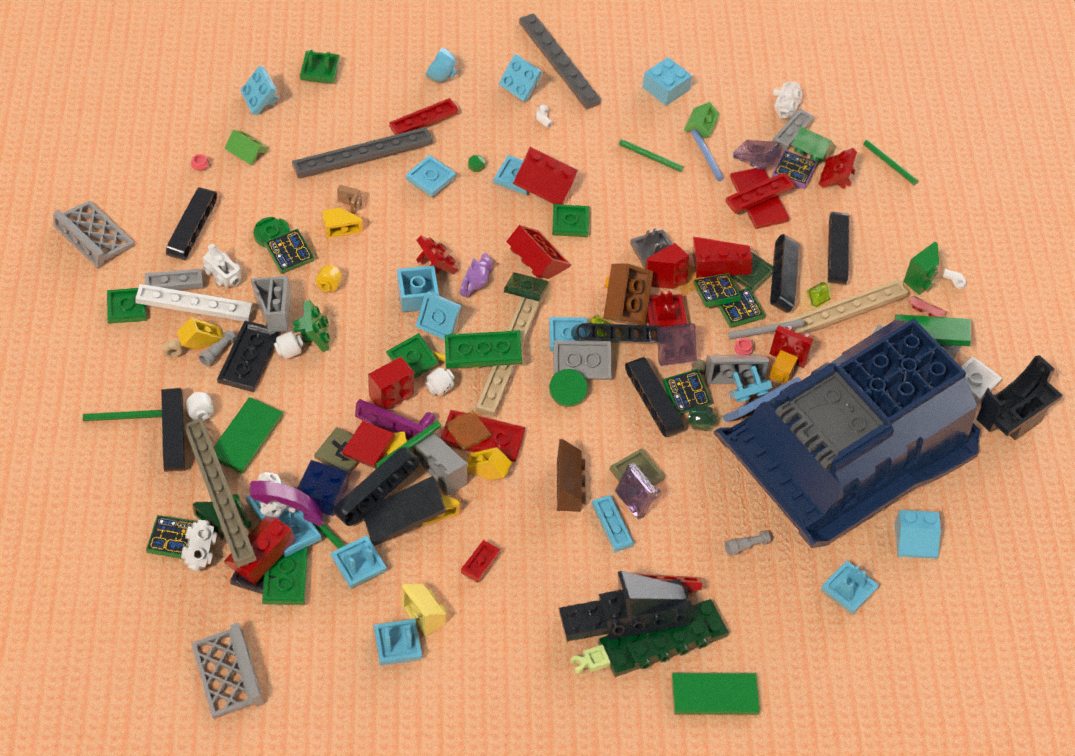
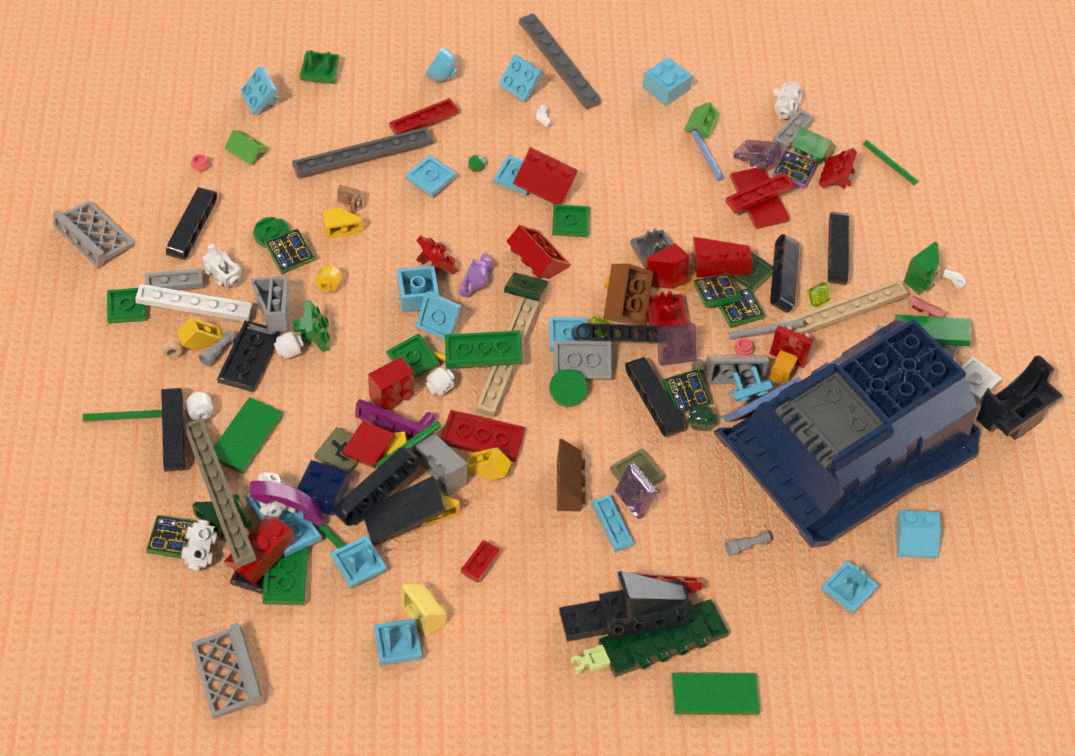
clear yellow piece [445,410,491,450] -> none
green bar [618,139,684,172] -> none

